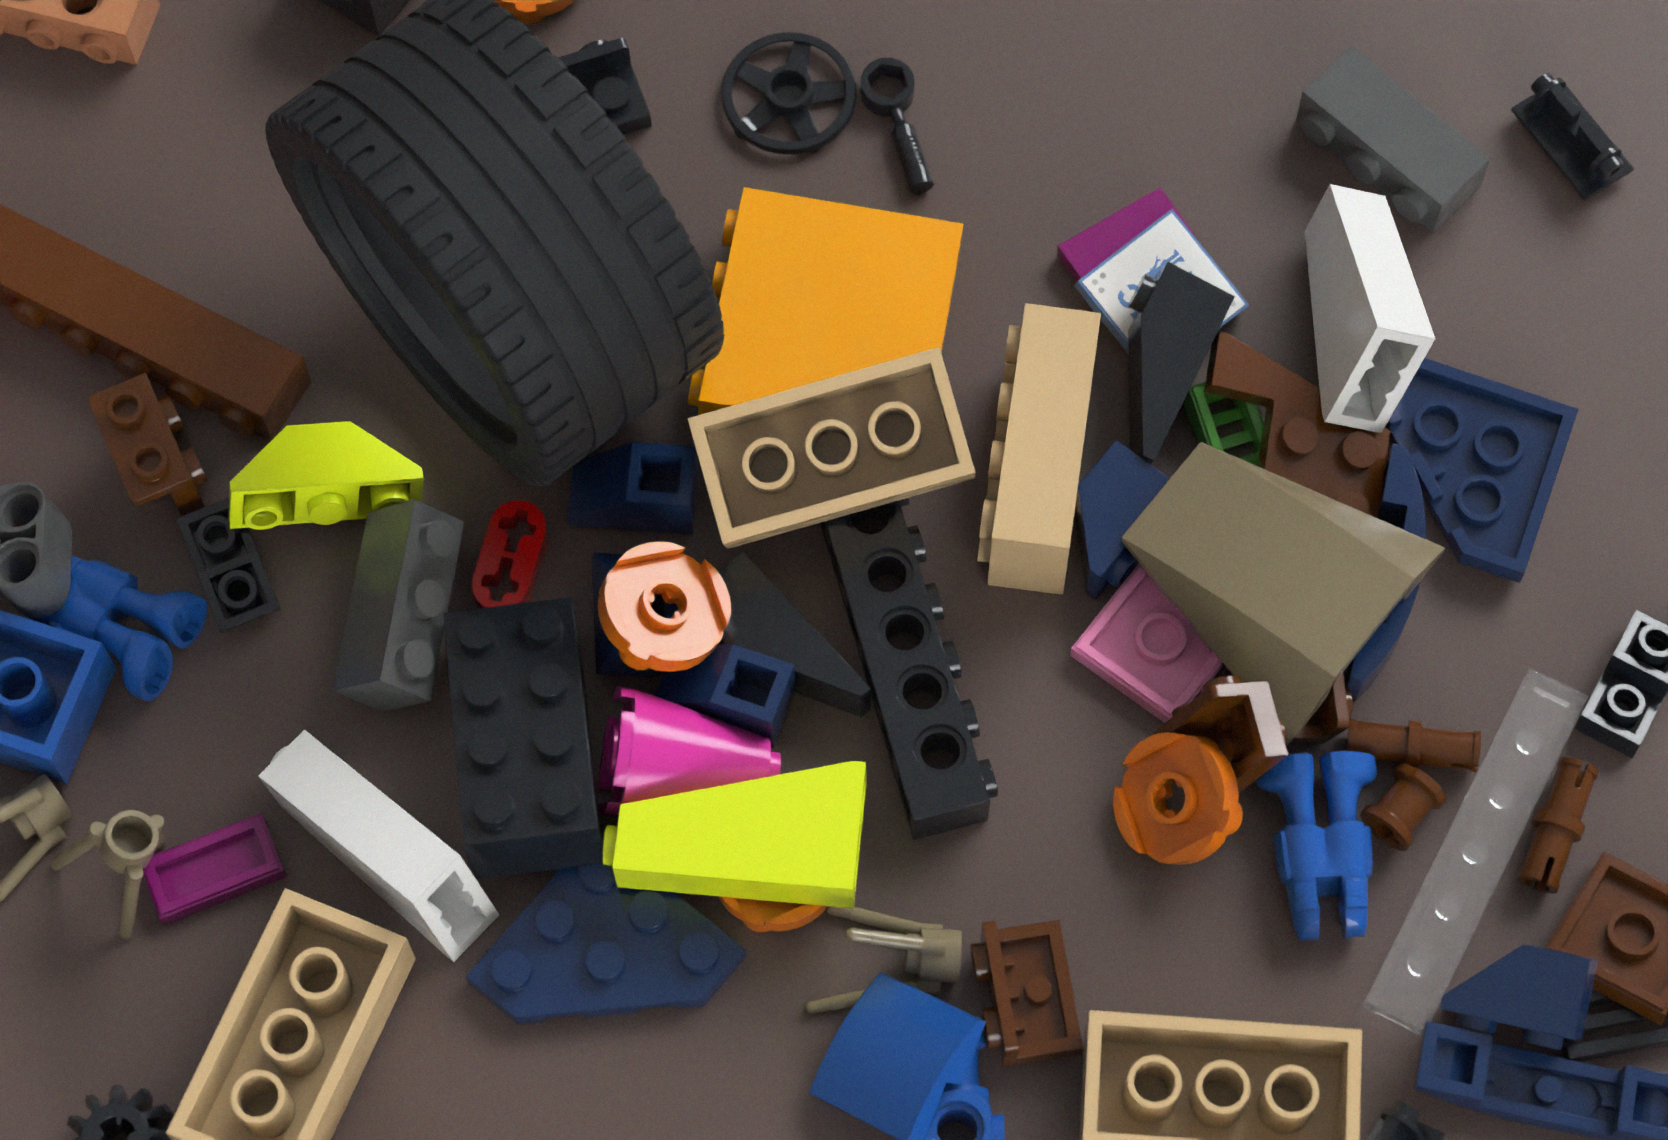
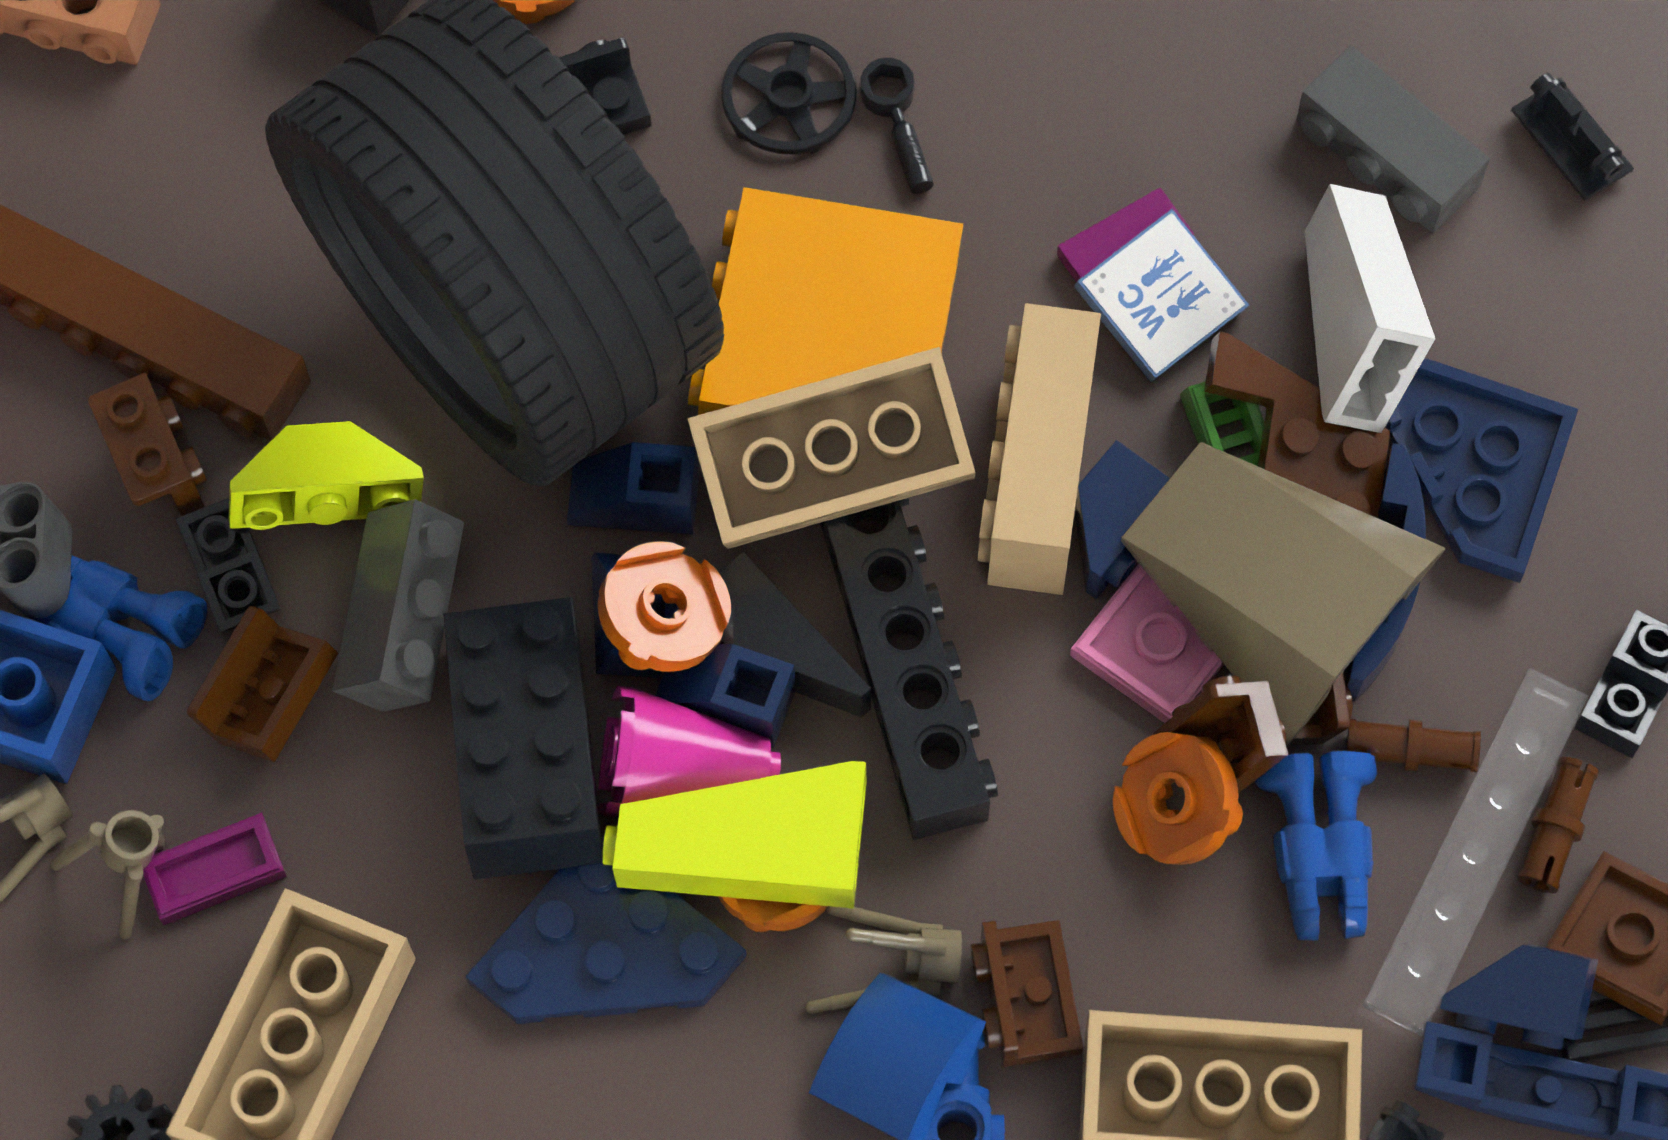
white slope [258,729,499,962] -> none
red beam [471,500,548,609] -> none
black slope [1128,262,1235,464] -> none
reddish brown bush [1360,763,1447,851] -> none
none -> reddish brown bracket [187,606,339,762]

